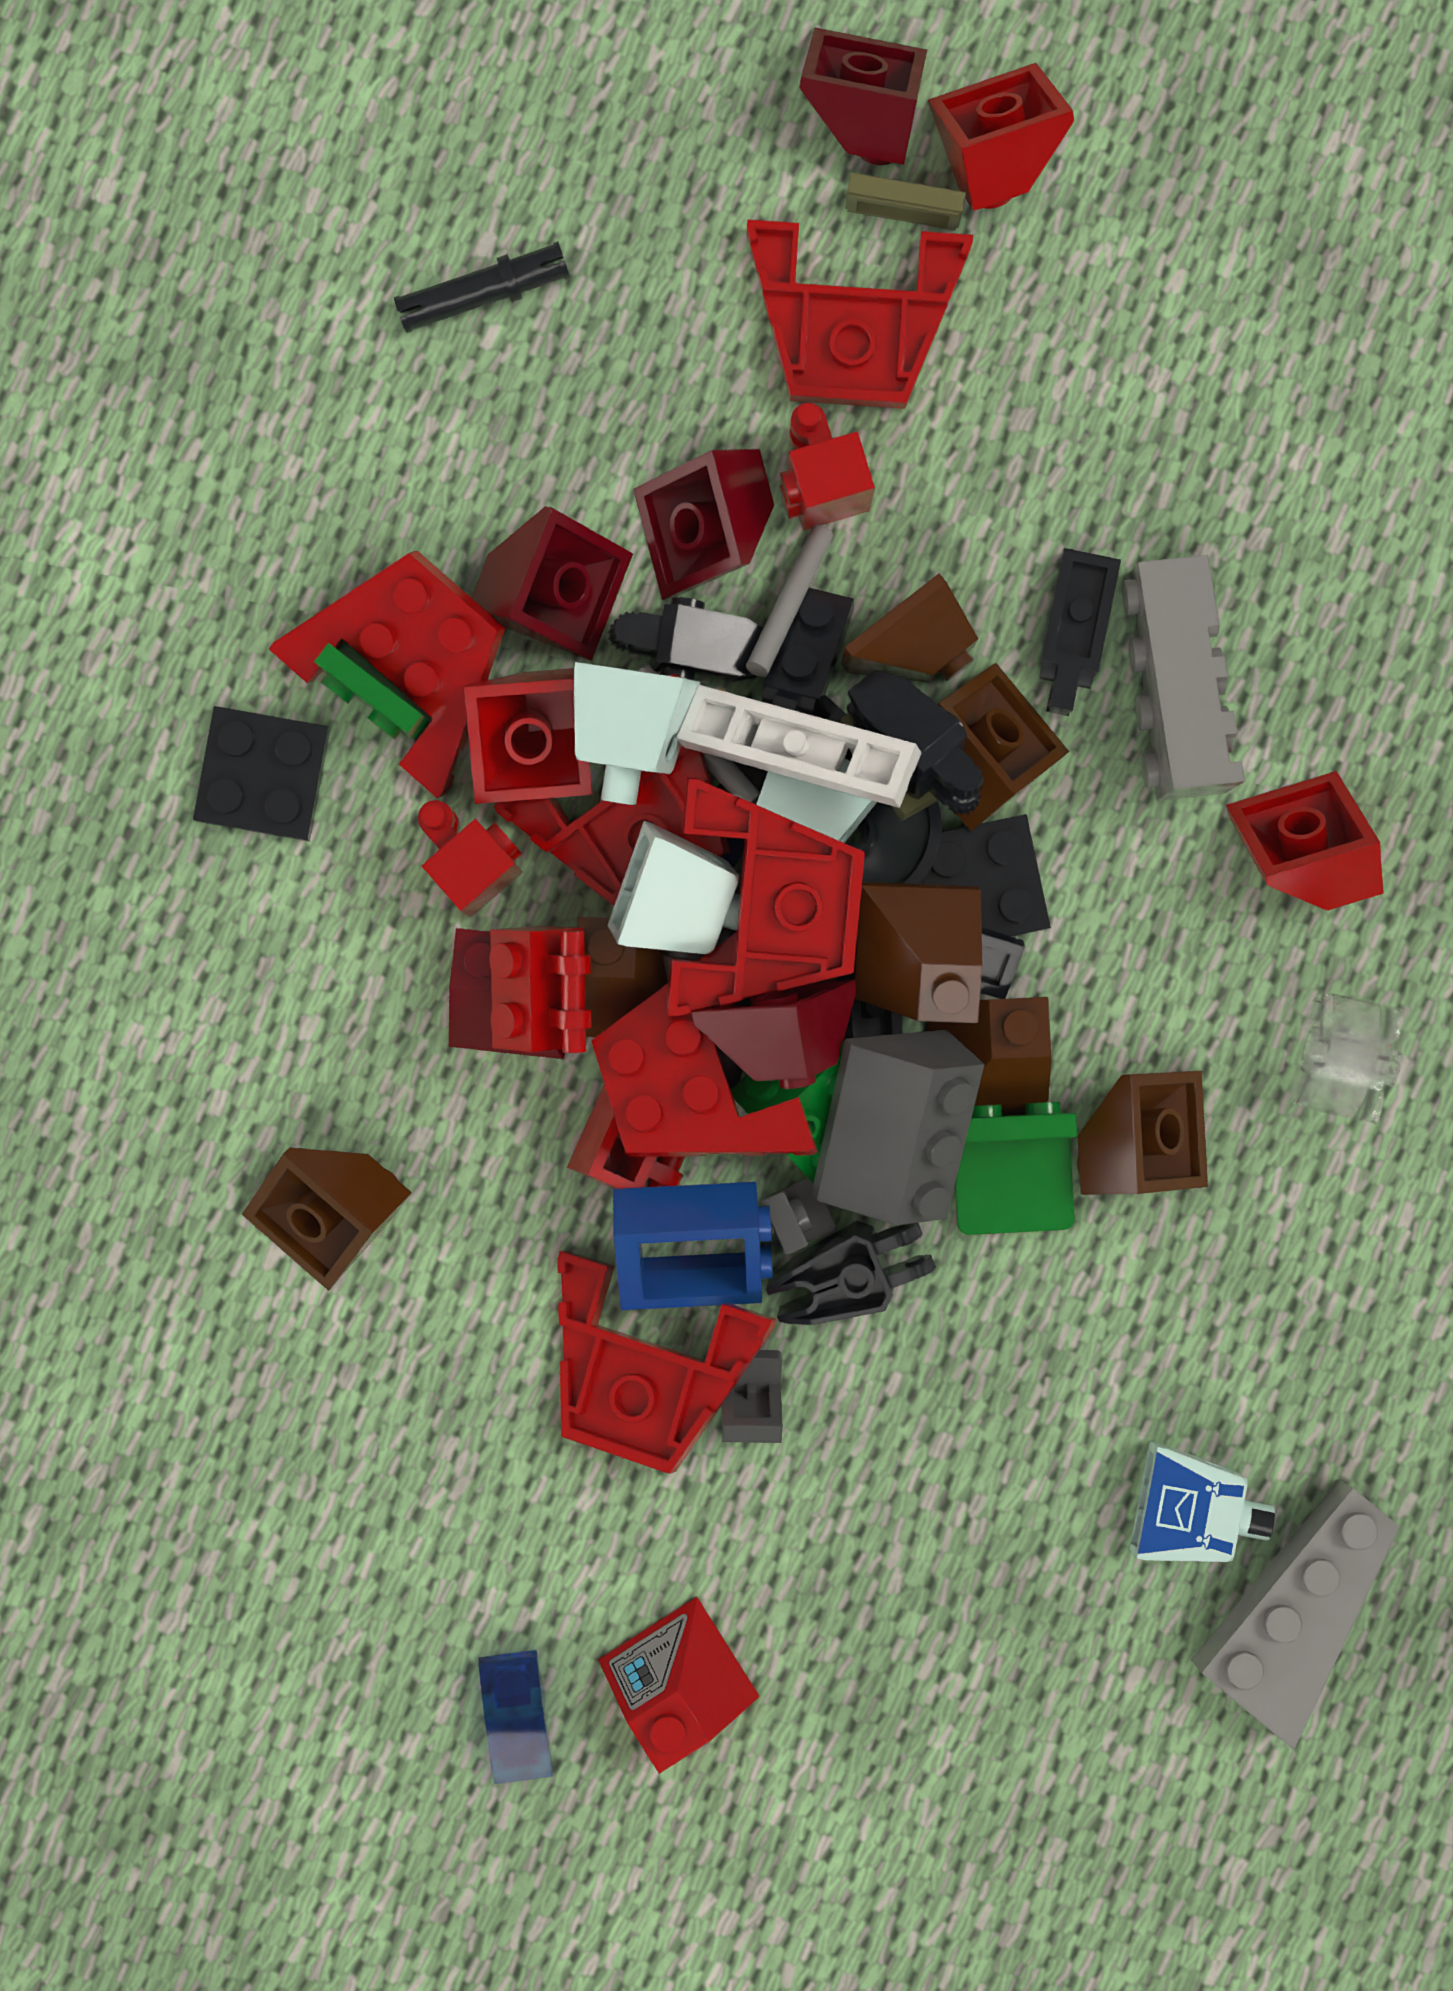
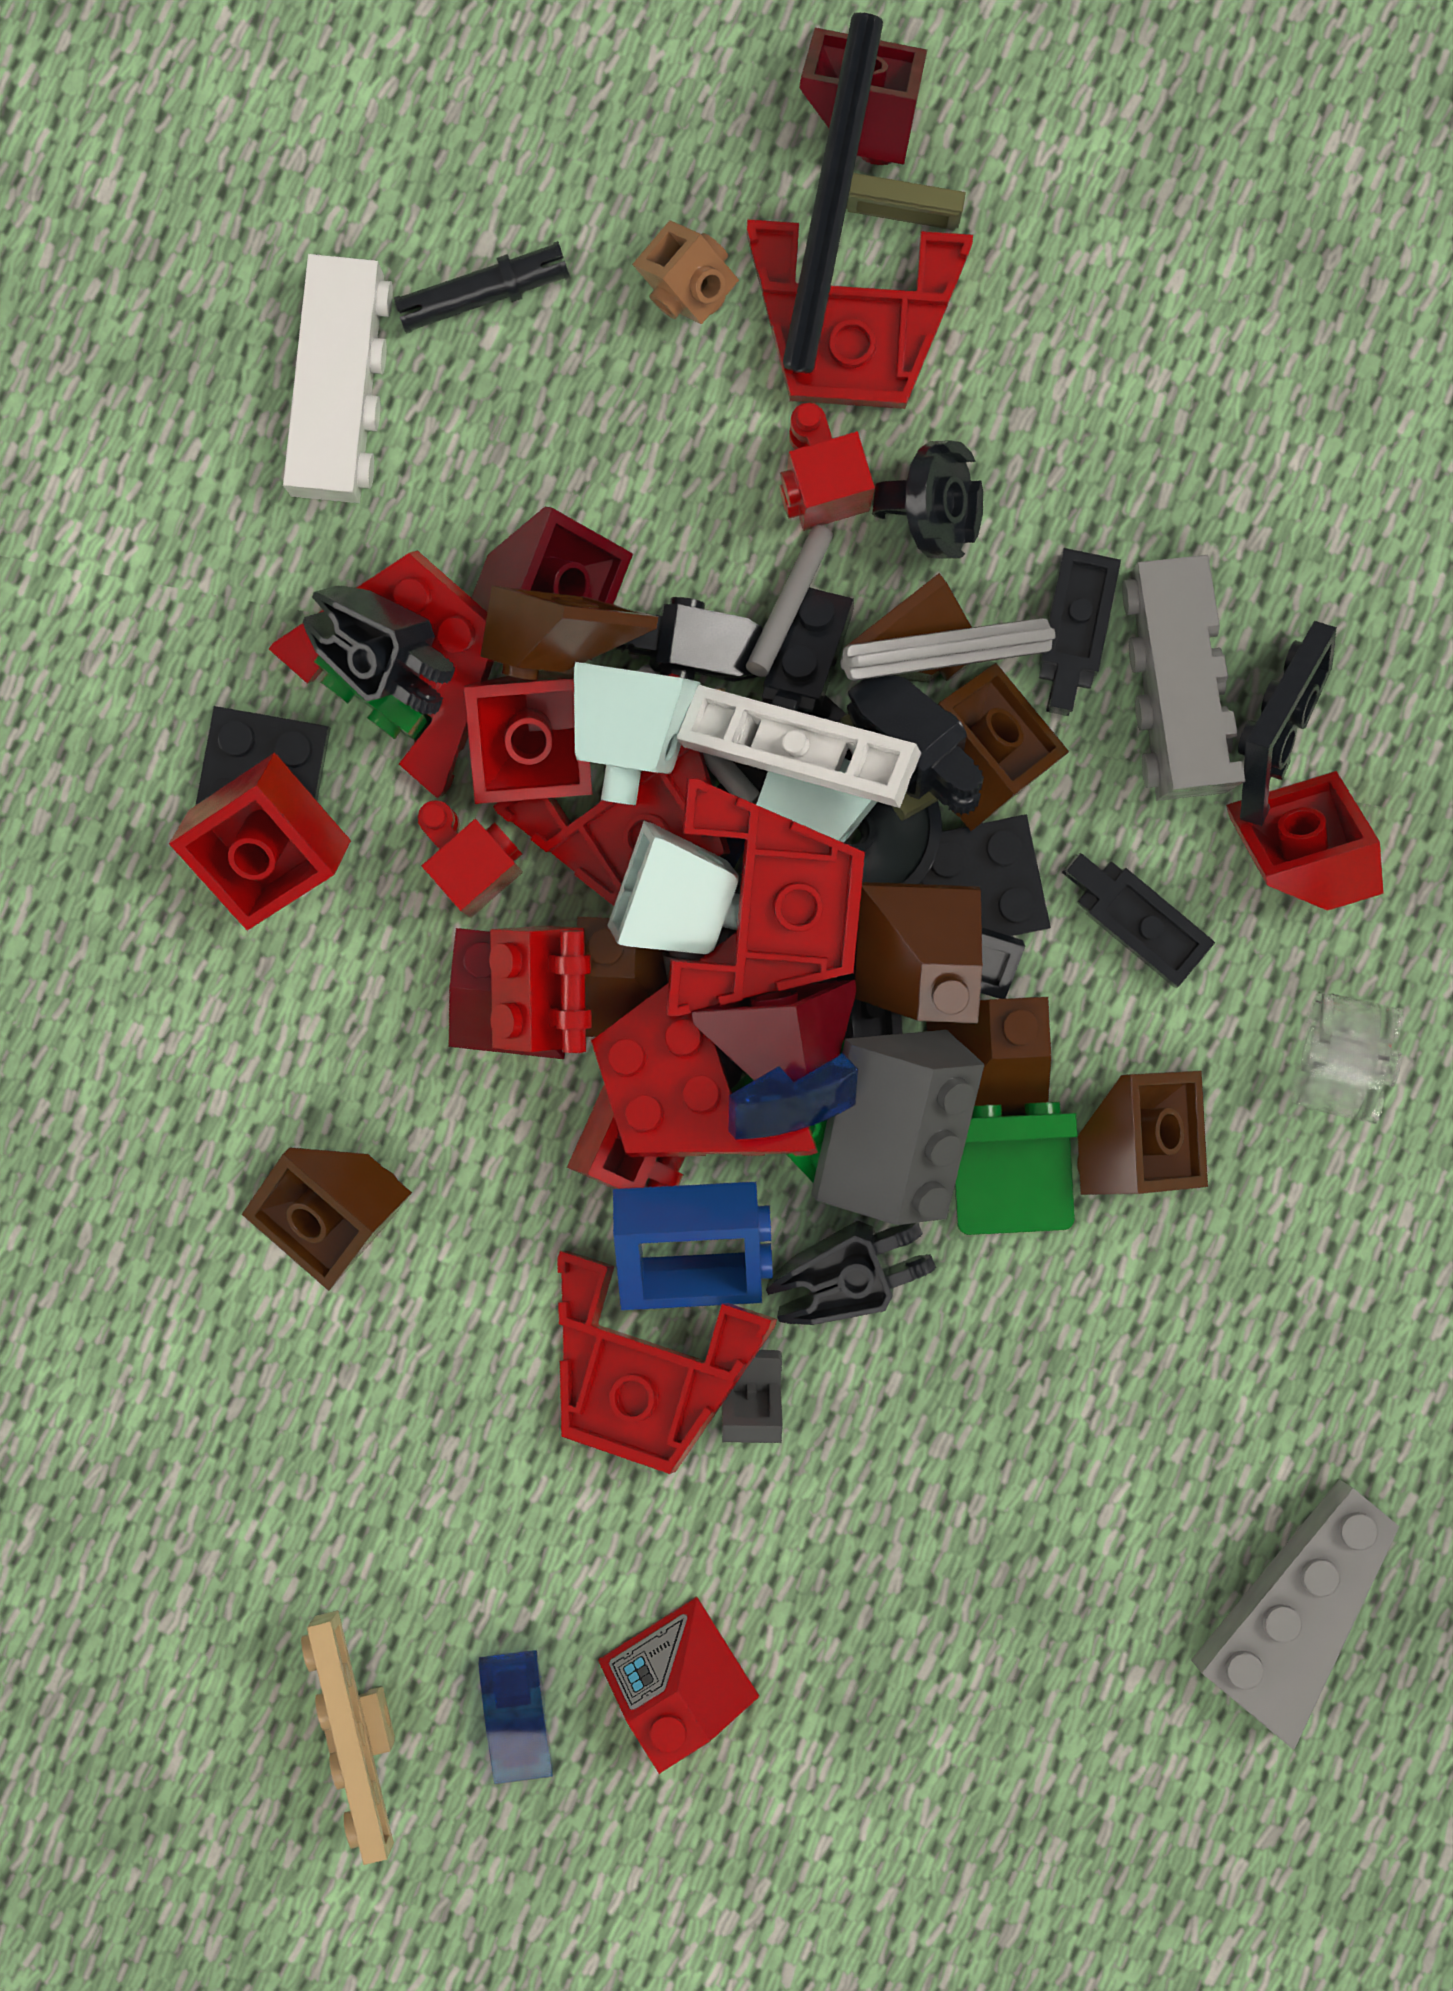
dark red slope [633,449,774,600] -> none
dark grey bracket [760,1178,836,1255] -> none
red slope [928,63,1075,211] -> none
torso [1129,1441,1275,1562] -> none
none -> red brick [169,752,351,931]
none -> white brick [283,254,393,503]
none -> tan plate [301,1610,395,1865]
none -> black hinge [303,586,455,715]
none -> reddish brown slope [480,585,658,680]
none -> medium nougat brick [632,220,739,324]
none -> clear blue slope [728,1053,858,1139]
none -> black axle [783,12,883,374]
none -> light grey axle [840,618,1056,681]
none -> black tile [872,440,983,559]
none -> black hinge [1062,853,1215,988]
none -> black wing [1238,621,1337,826]

